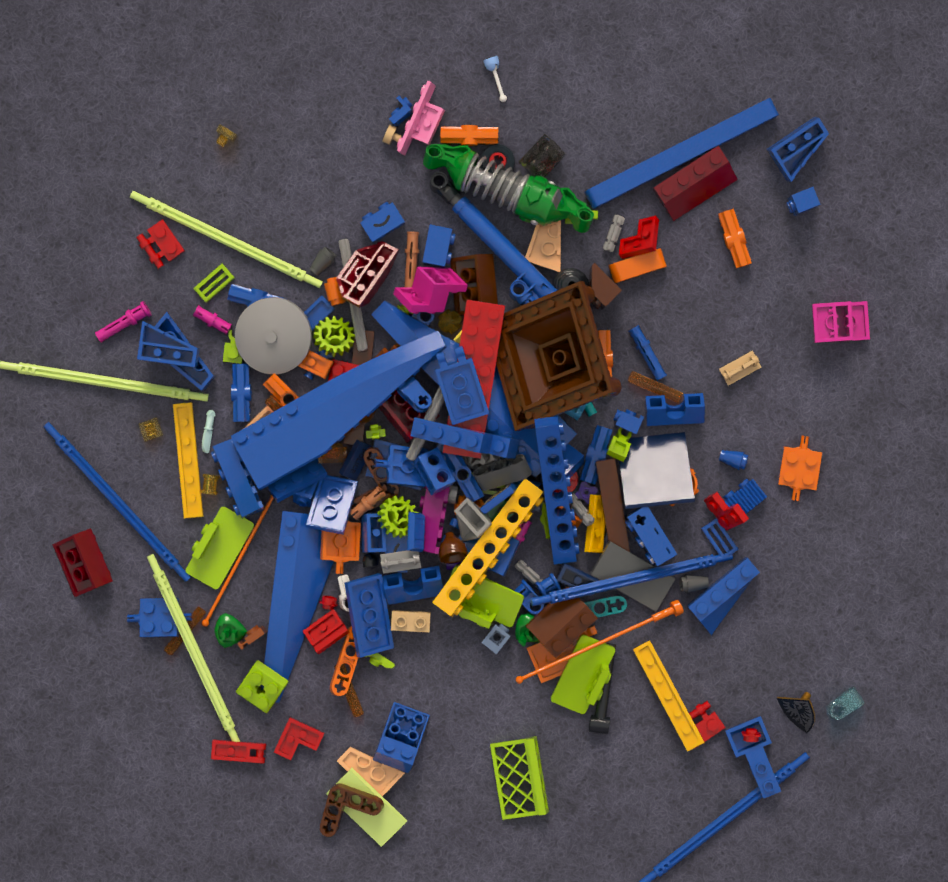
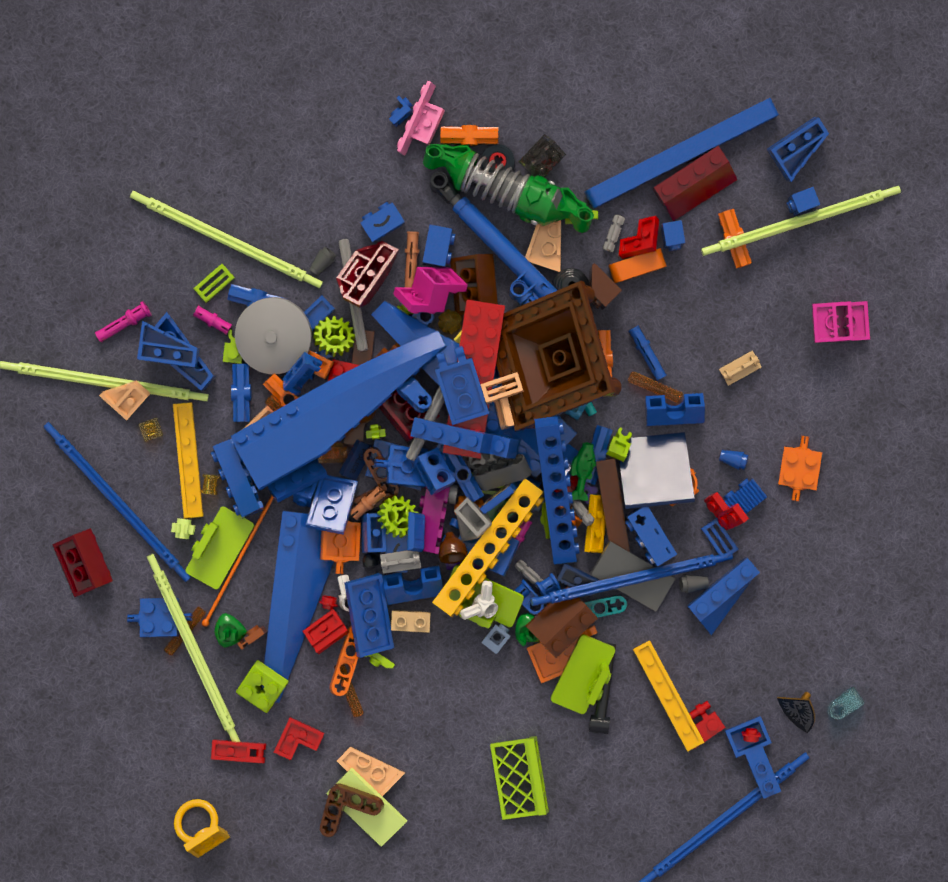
red plate [136,219,185,269] -> none
light aqua piece [202,410,215,454] -> none
clear yellow tile [216,124,238,147] -> none
orange brick [324,277,346,306] -> none
blue slope [373,702,430,773] -> none
tan tile [382,124,402,145] -> none
hinge [483,56,507,102] -> none
orange piece [516,600,684,684] -> none
blue brick [613,409,644,434] -> none
none -> light nougat wing [99,380,151,420]
none -> yellowish green gear [171,518,195,539]
none -> yellow tile [174,799,230,858]
none -> blue hinge [283,352,322,395]
none -> white axle [460,580,498,620]
none -> light nougat tile [480,372,524,404]
none -> light nougat tile [492,390,514,430]
none -> green animal [570,442,596,501]
none -> blue brick [660,220,685,252]
none -> yellowish green axle [701,186,901,256]

